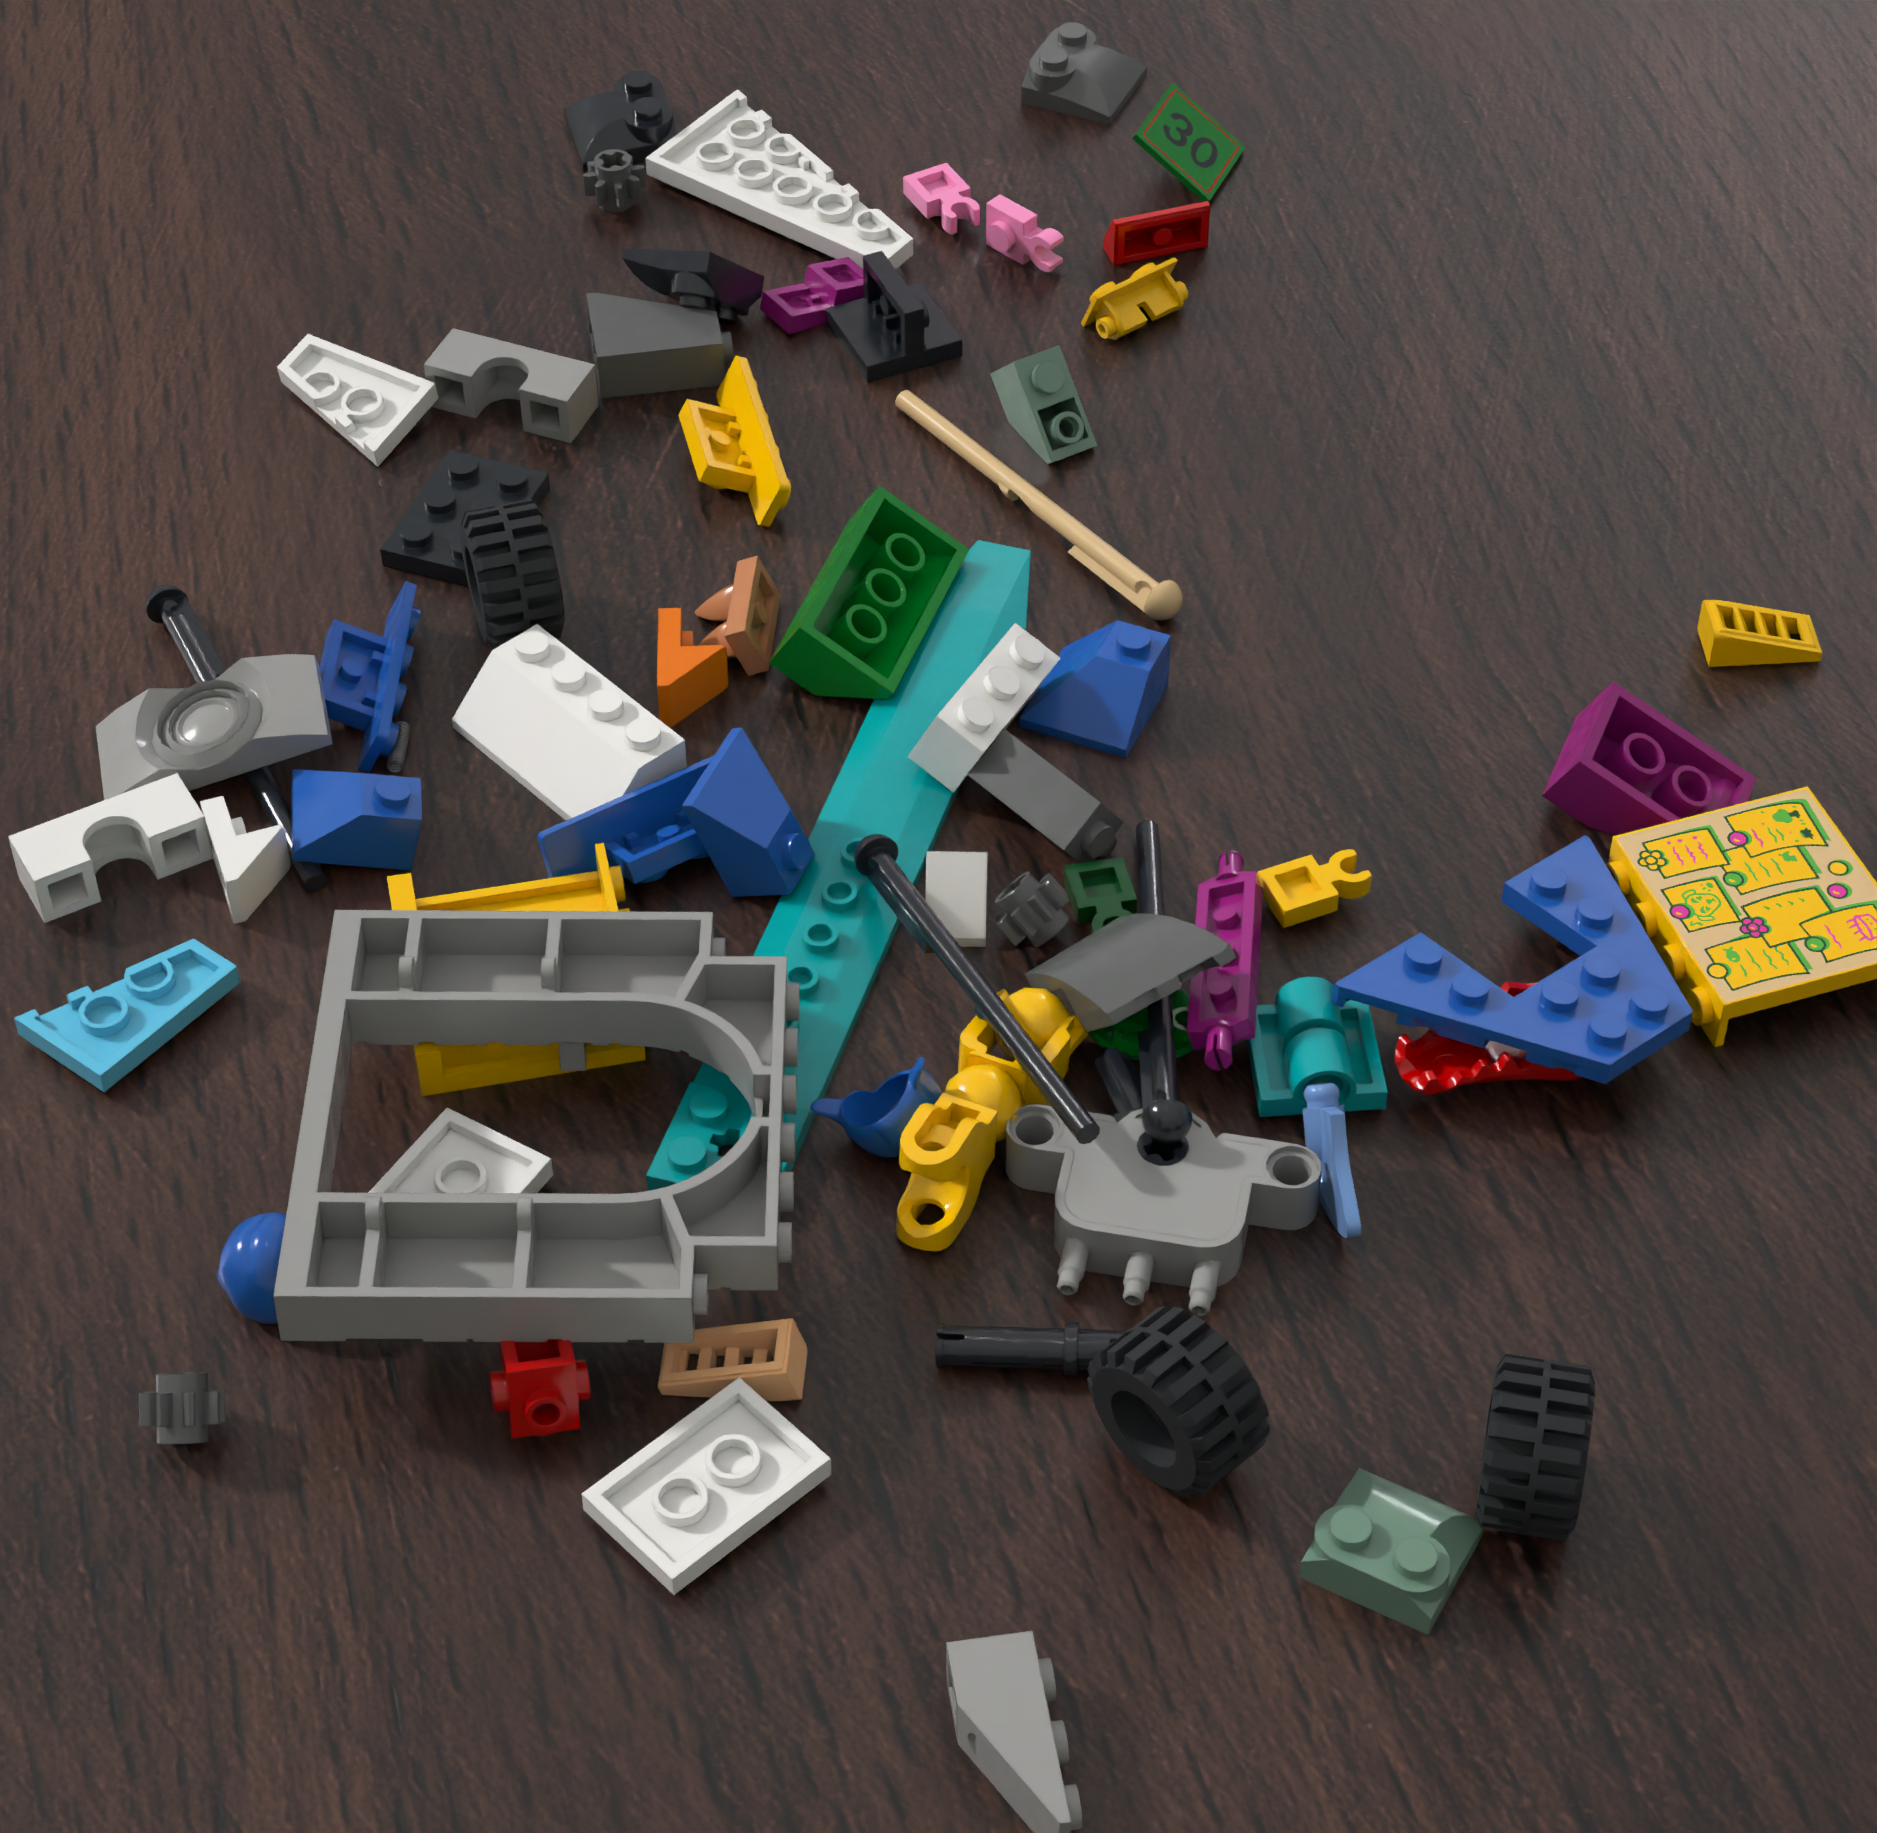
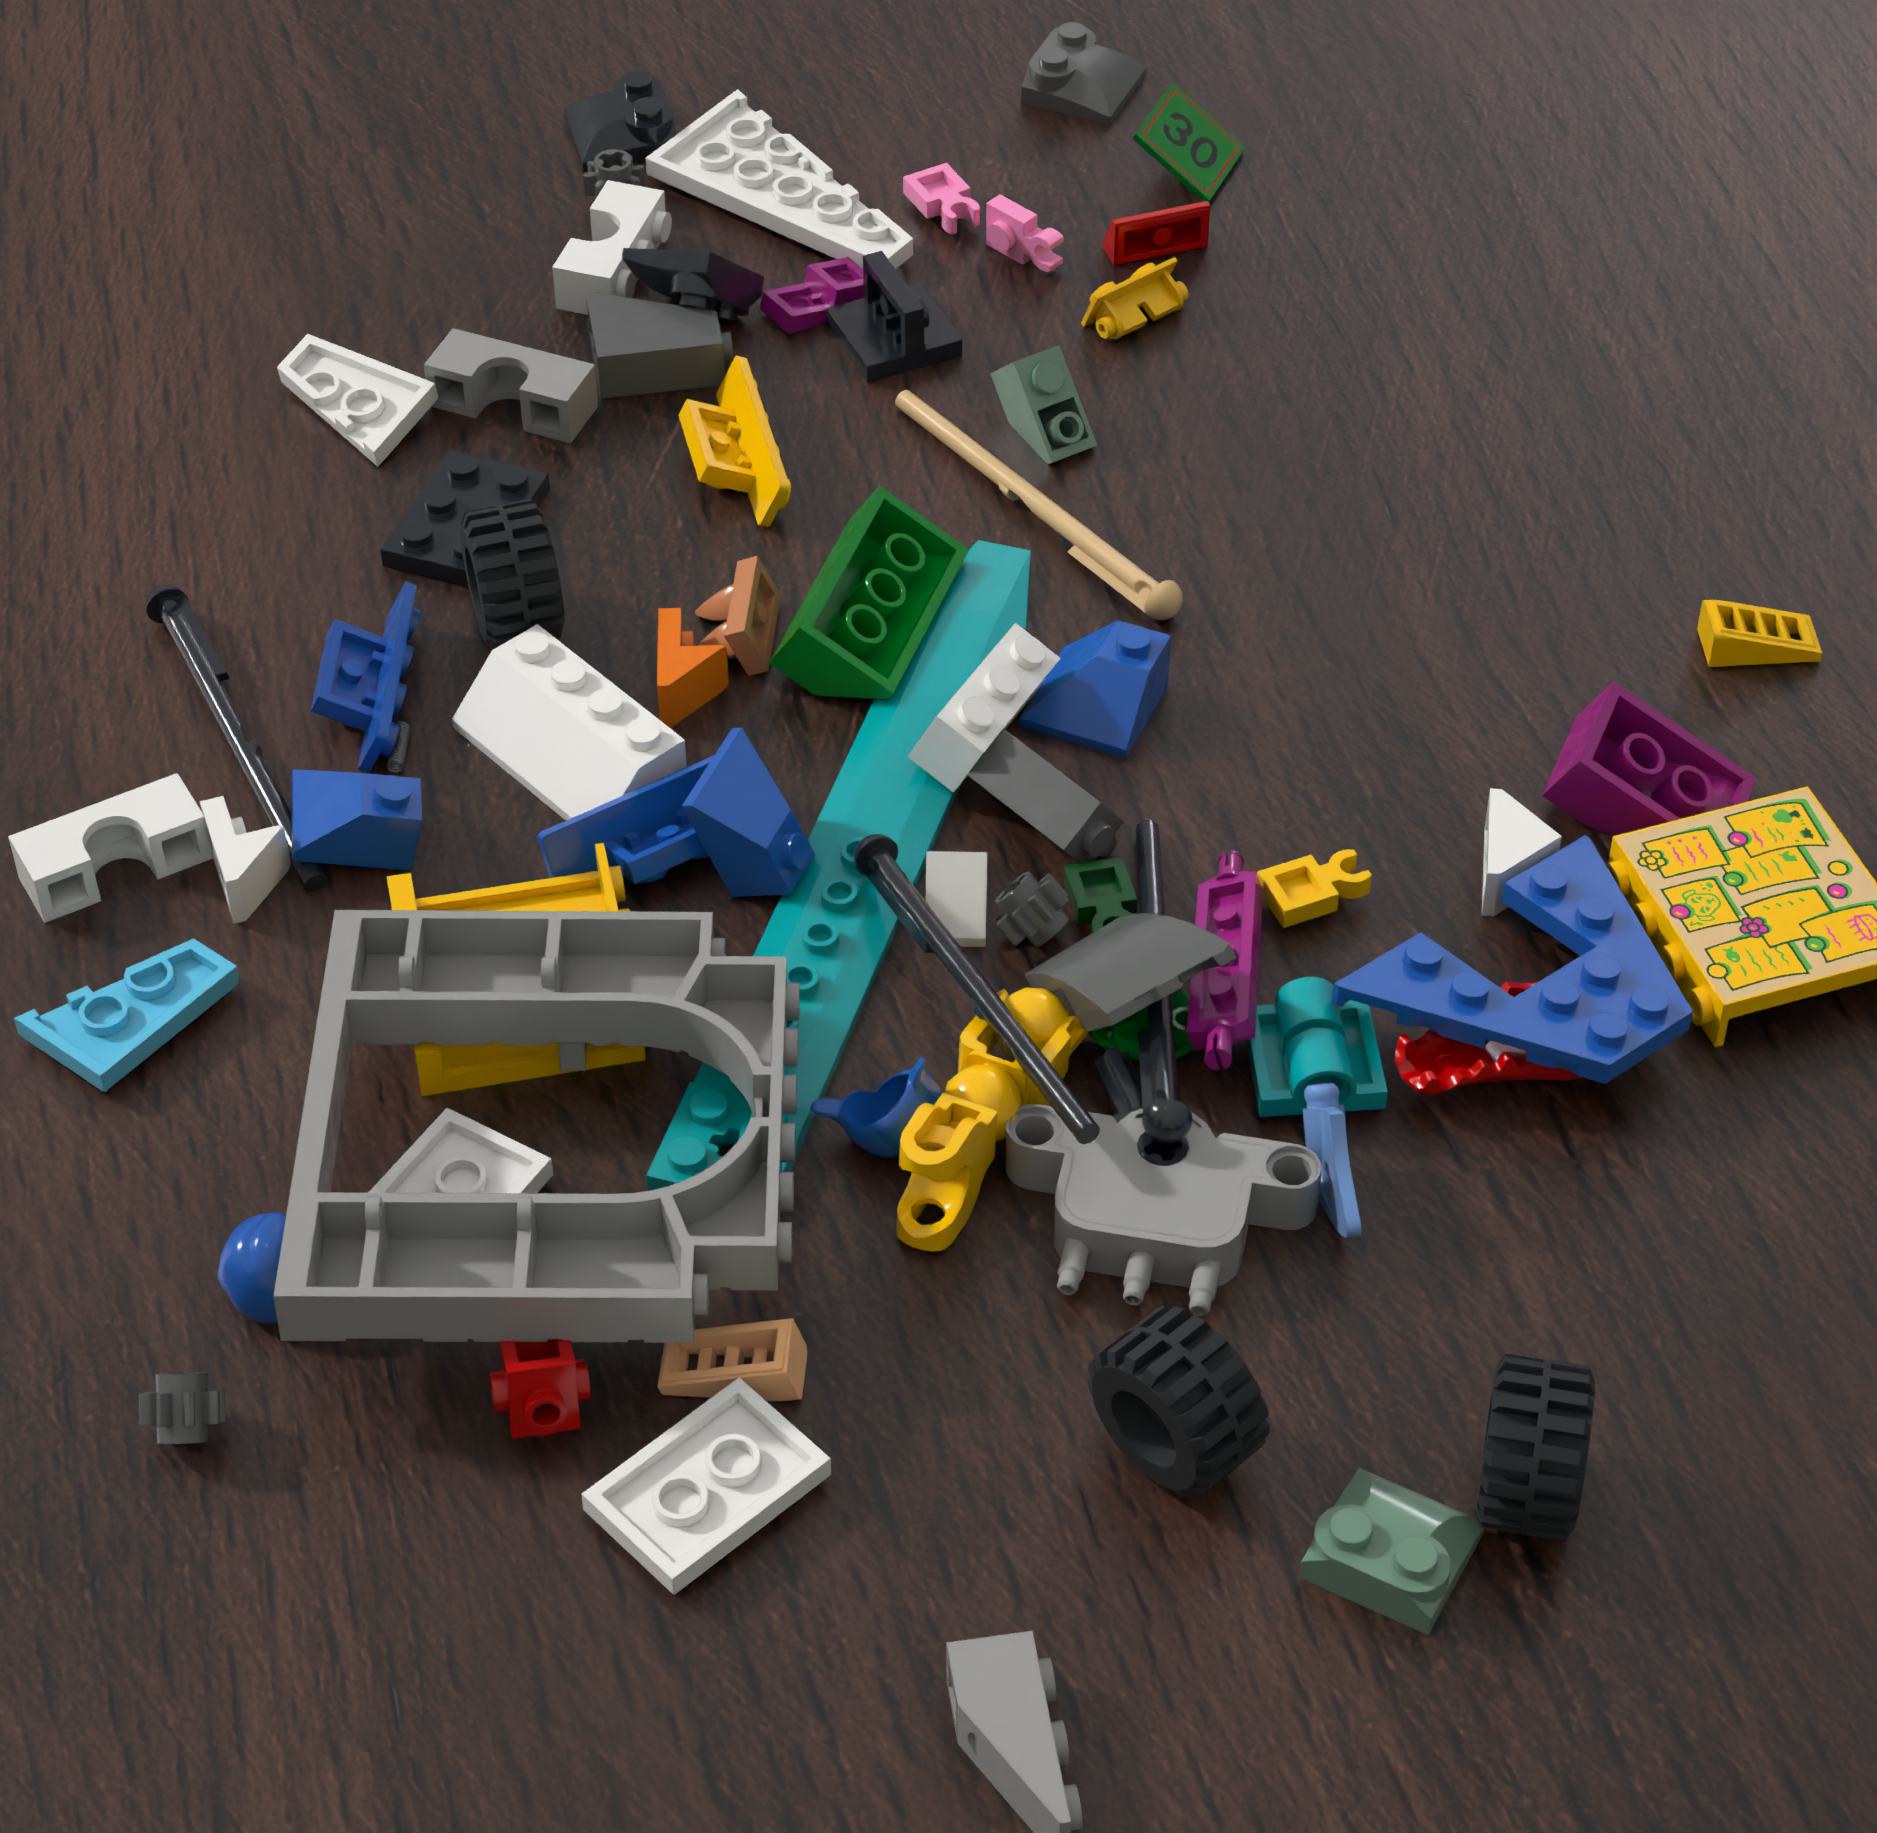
light grey slope [96,654,333,800] -> none
black pin [935,1322,1127,1377] -> none
none -> white arch [552,180,672,315]
none -> white slope [1482,788,1562,916]

